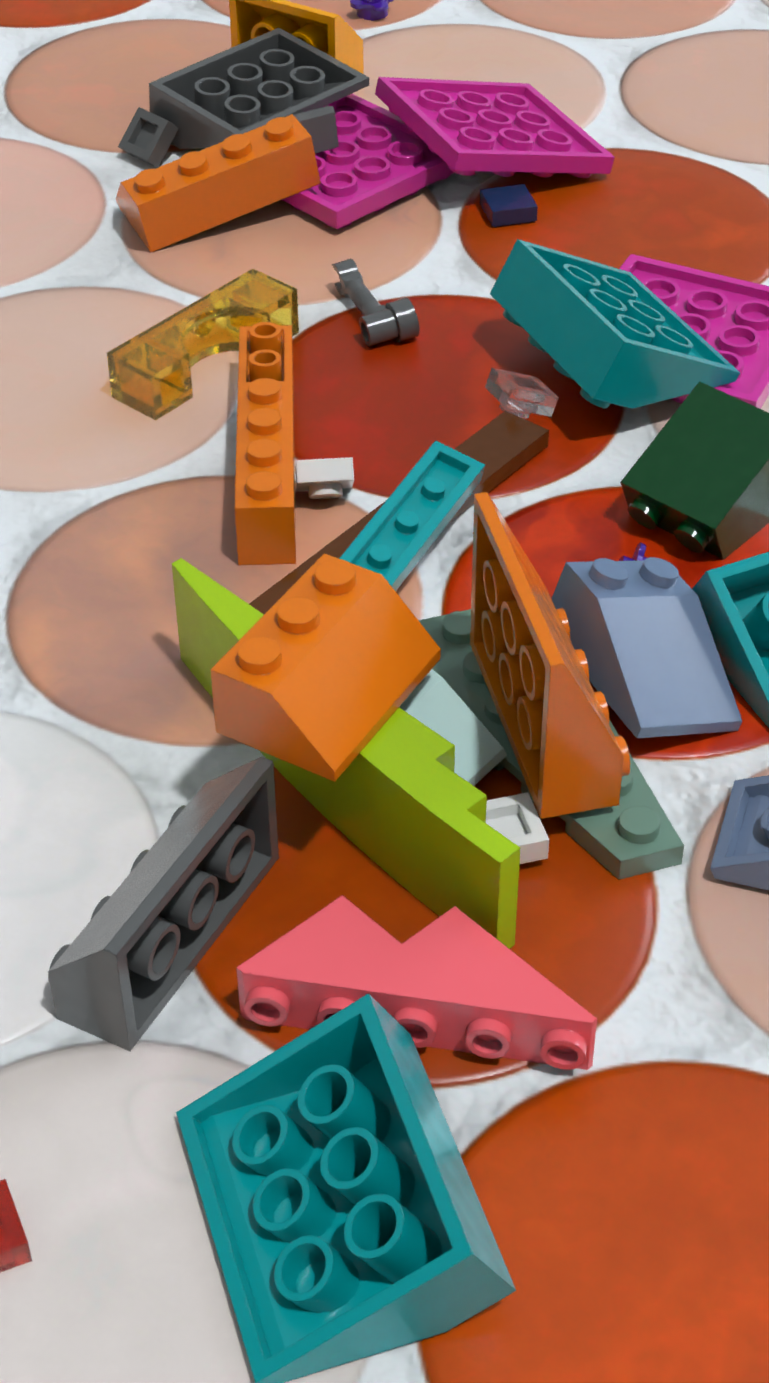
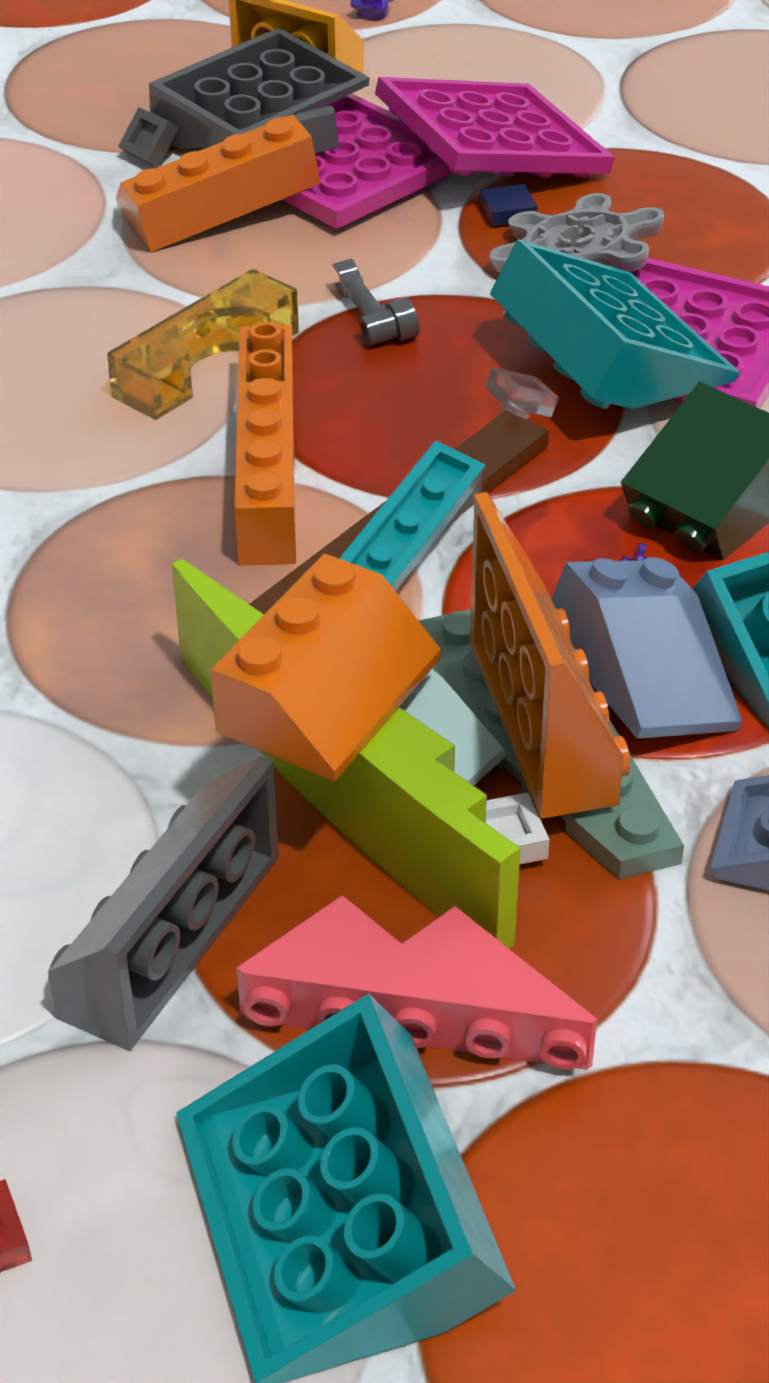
white plate [295,457,354,499] -> none
none -> light grey plate [489,193,665,273]

